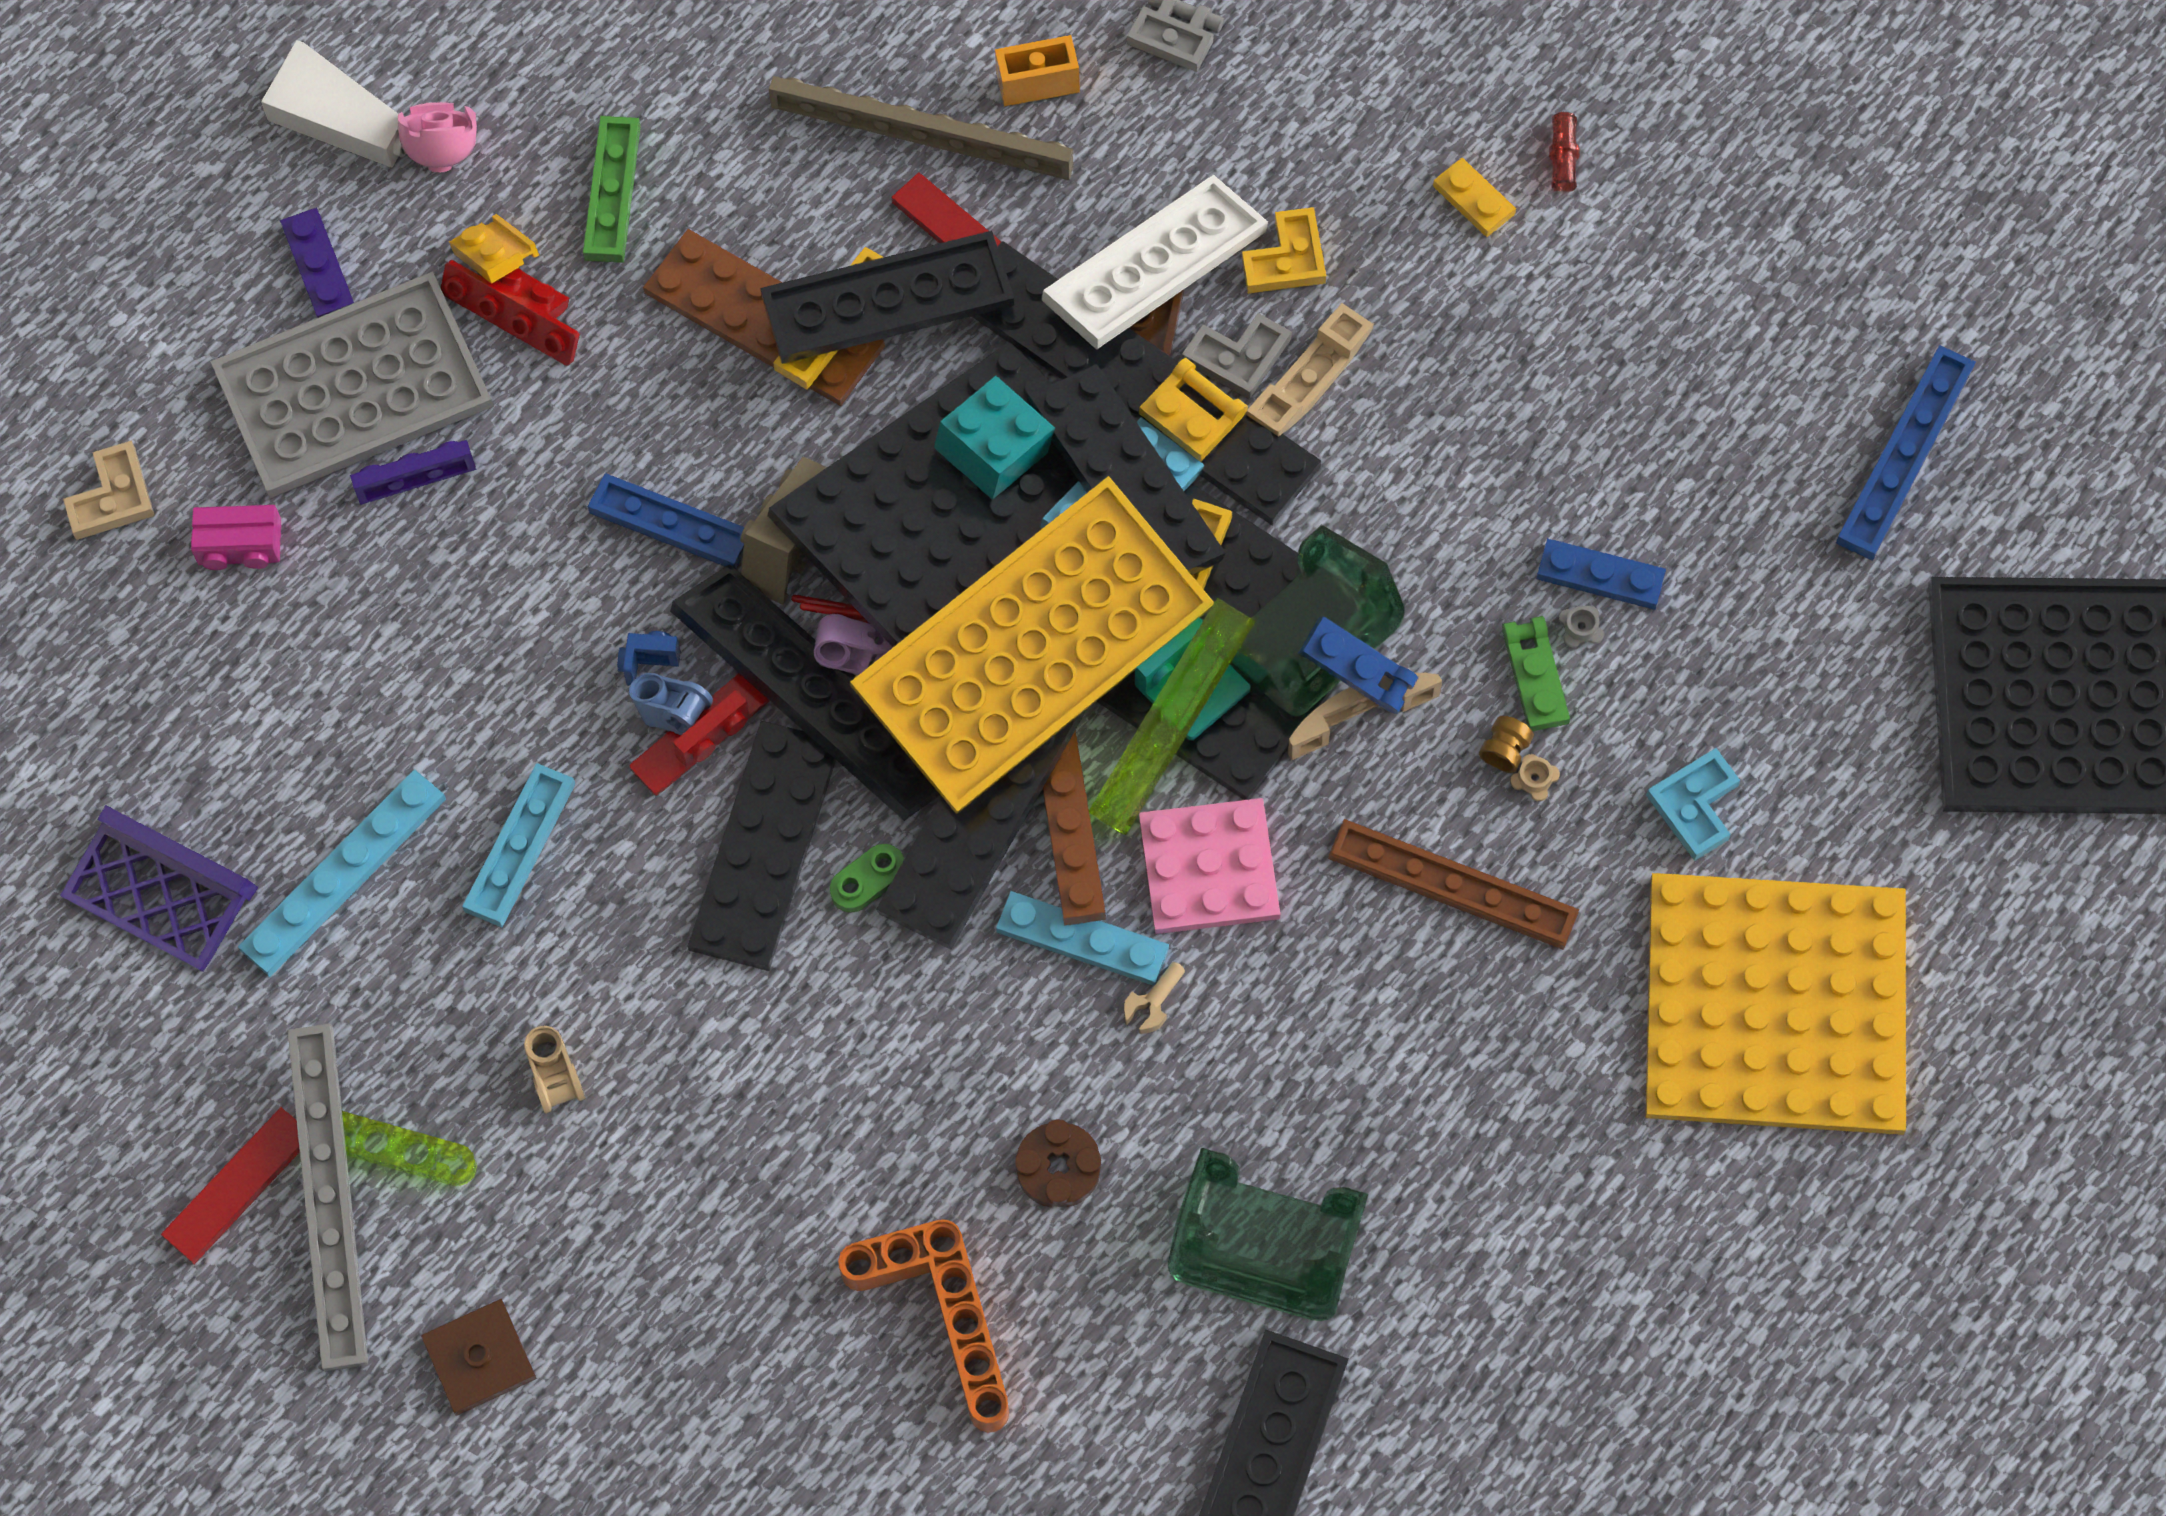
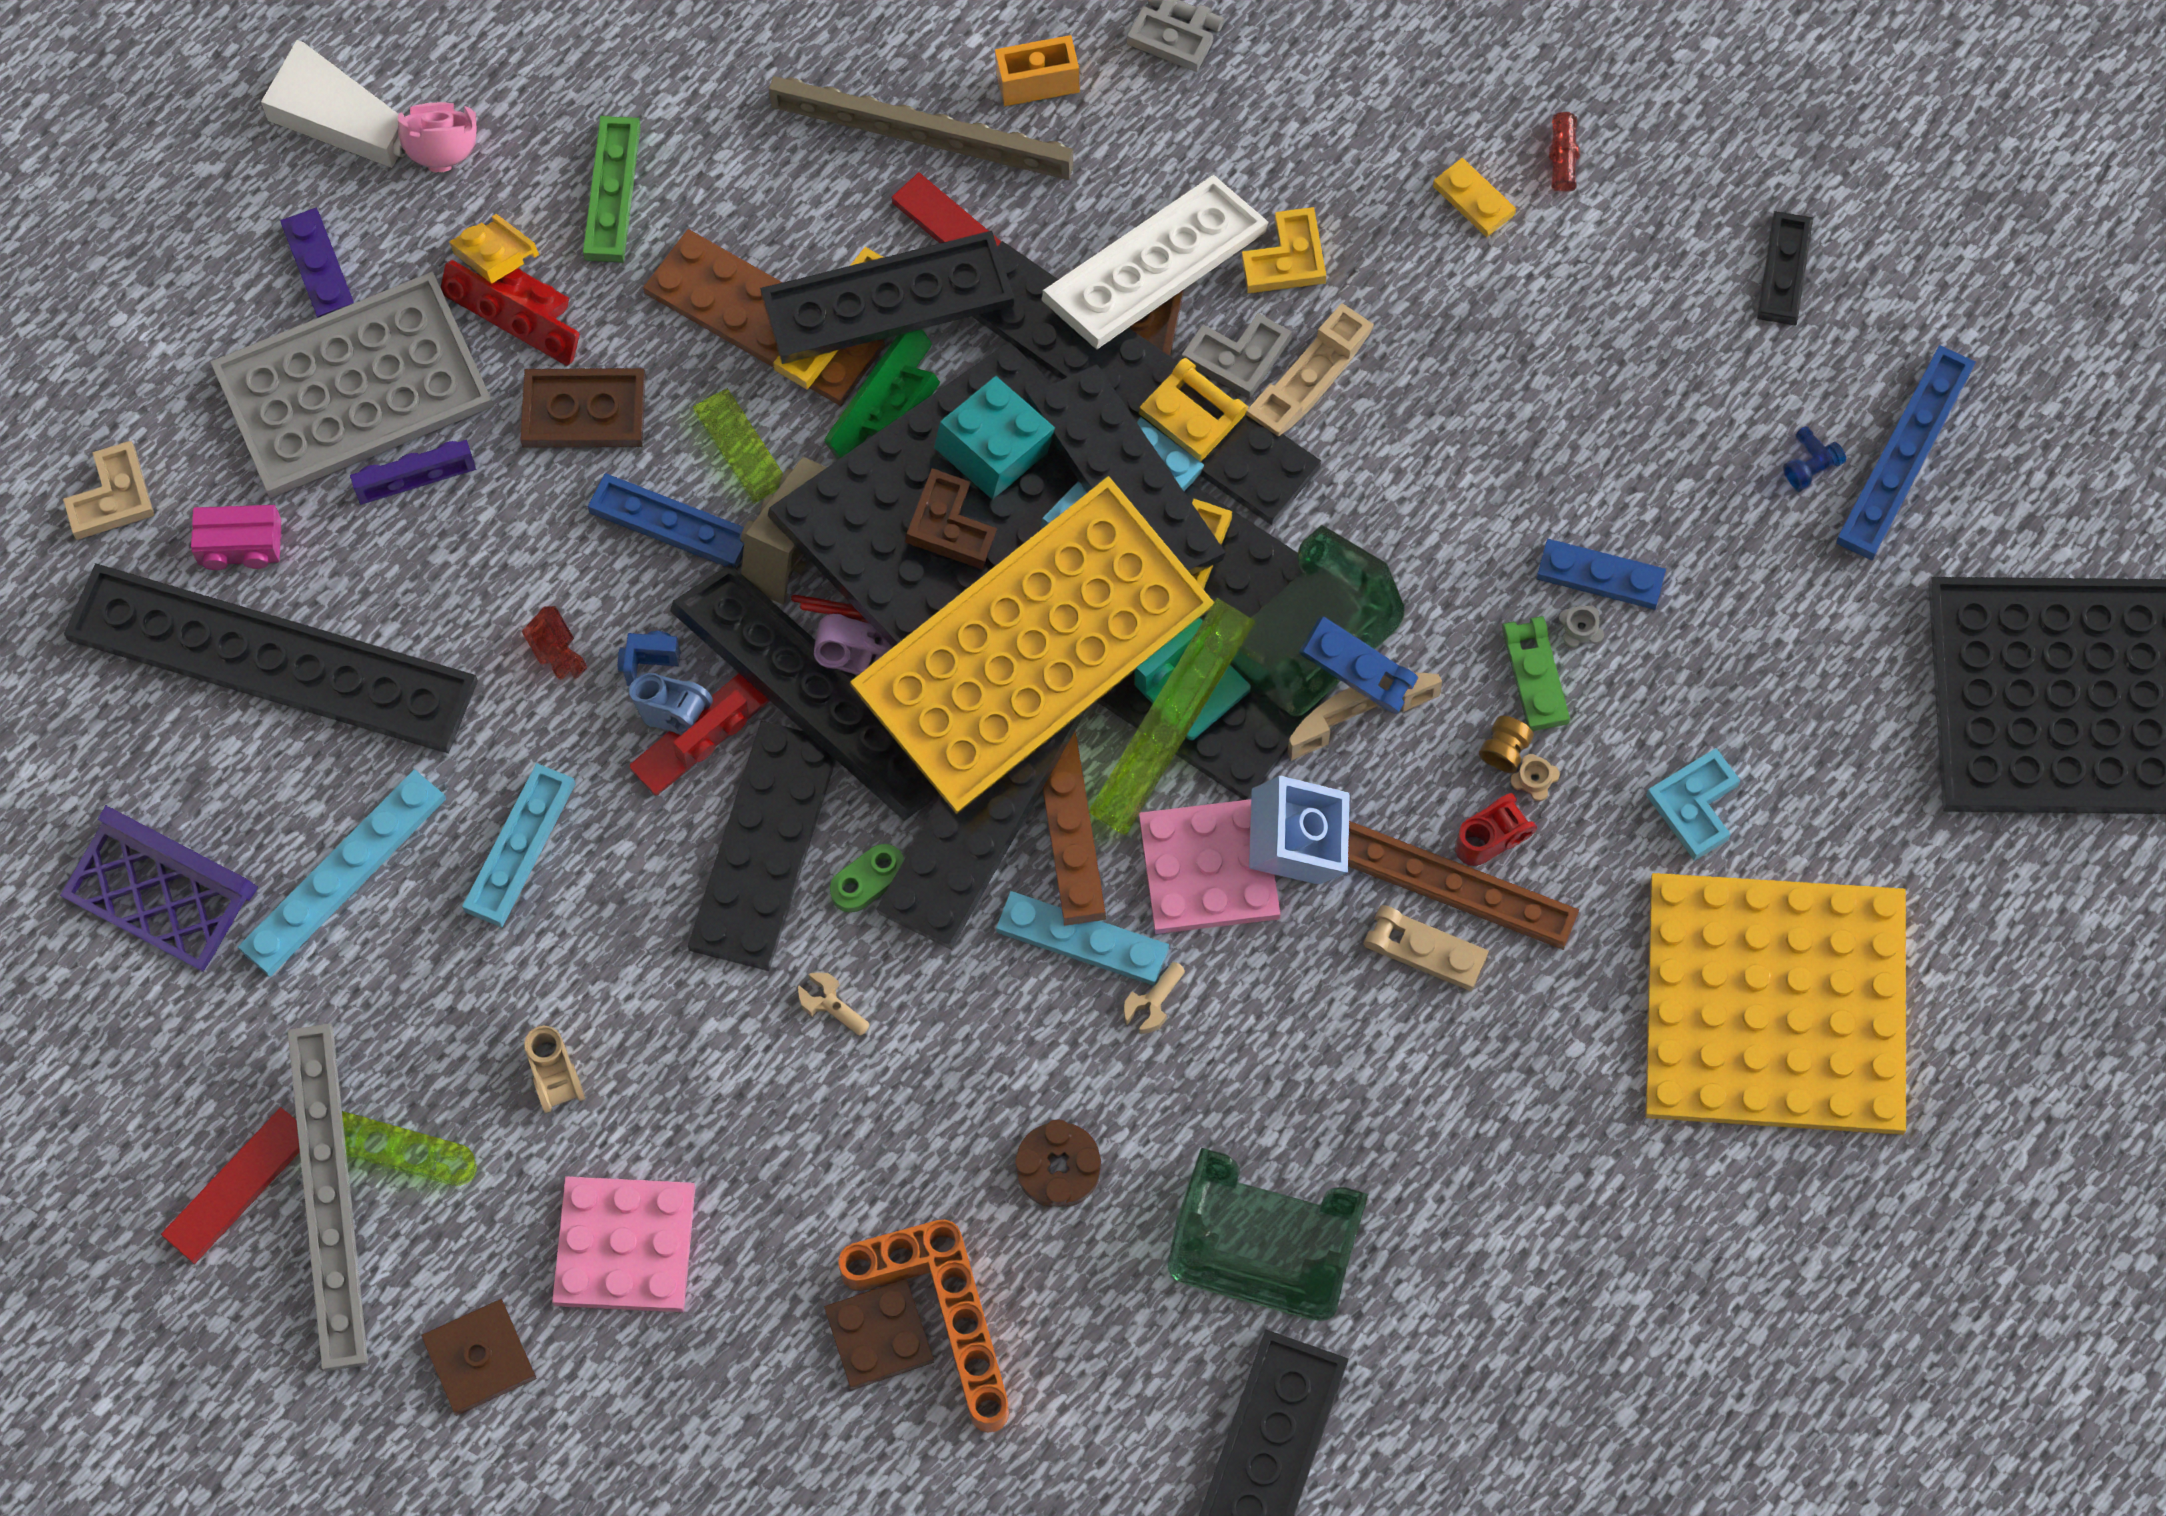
none -> black plate [64,563,478,754]
none -> reddish brown plate [520,368,646,448]
none -> clear red plate [521,606,587,680]
none -> bright pink plate [552,1176,695,1313]
none -> clear neon green tile [693,388,783,504]
none -> tan bar [798,973,869,1036]
none -> green bracket [824,329,940,460]
none -> reddish brown plate [824,1279,934,1391]
none -> reddish brown plate [905,468,997,570]
none -> light blue brick [1249,776,1349,884]
none -> tan plate [1363,905,1489,992]
none -> red piece [1455,793,1537,866]
none -> black tile [1757,211,1814,326]
none -> clear blue piece [1783,426,1846,492]

